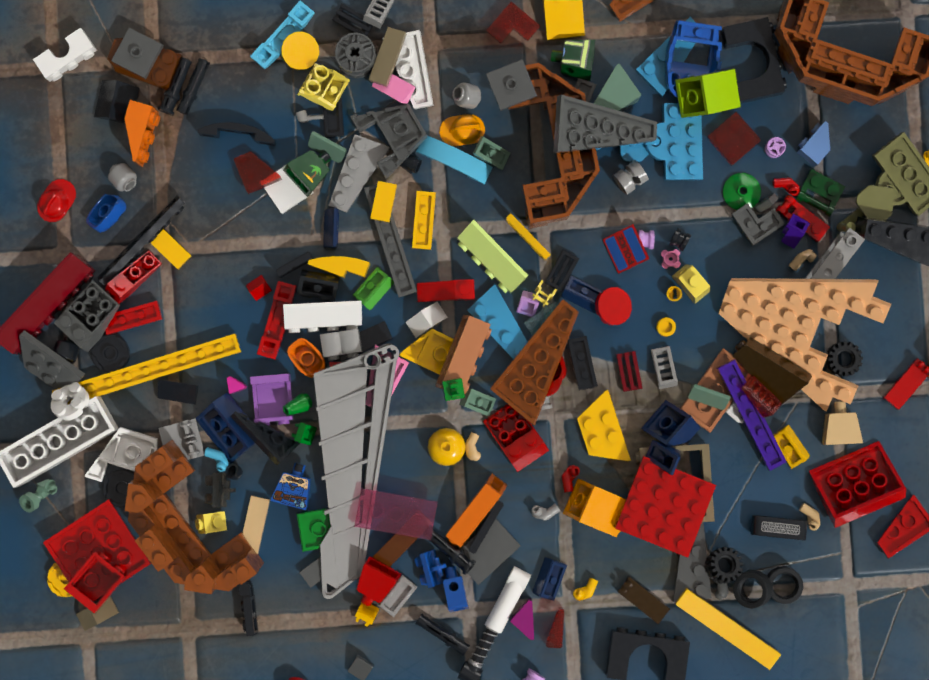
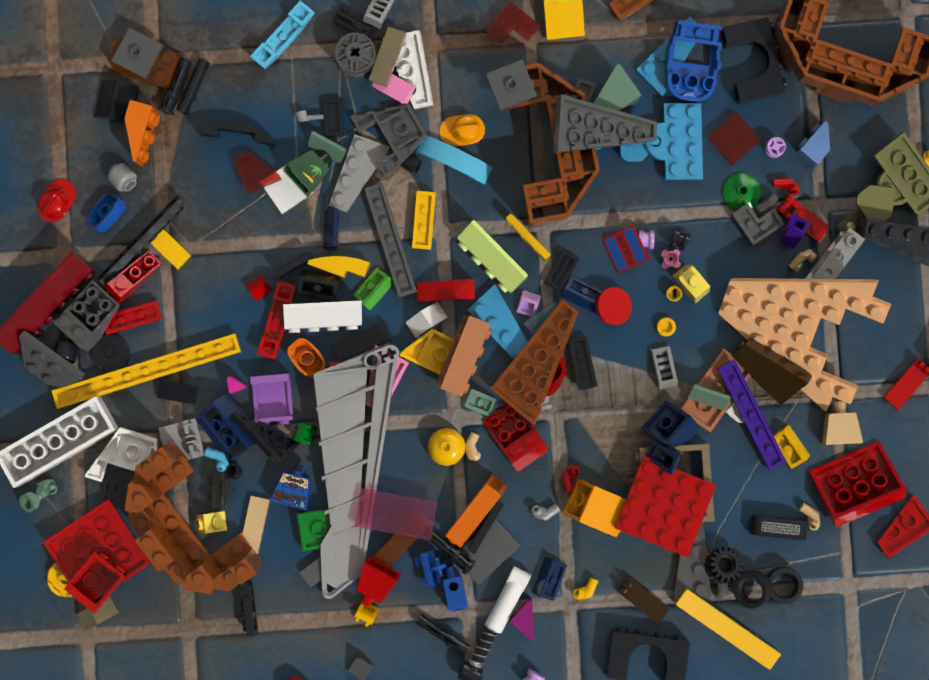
white arch [33,28,97,82] -> none
white plate [51,382,90,421] -> none
yellow tile [281,32,319,70] -> none
green cone [283,393,312,416] -> none
light yellow slope [297,63,350,111] -> none
light grey brick [320,329,363,361] -> none
yellow tile [370,181,397,223] -> none
light grey tile [379,575,418,617] -> none
green tile [442,378,465,401] -> none
light grey head [452,82,481,109] -> none
sand green slope [473,136,510,170] -> none
light yellow piece [532,280,557,307] -> none
clear red slope [546,607,564,648] -> none
dark green torso [551,40,596,81] -> none
yellow wing [577,390,631,461] -> none
light grey wheel [612,160,649,195] -> none
dark red tile [616,351,643,392] -> none
lime slope [675,69,741,118] -> none
clear red slope [741,376,782,418] -> none
dark green plate [796,169,846,217] -> none
black tyre [826,341,863,376] -> none

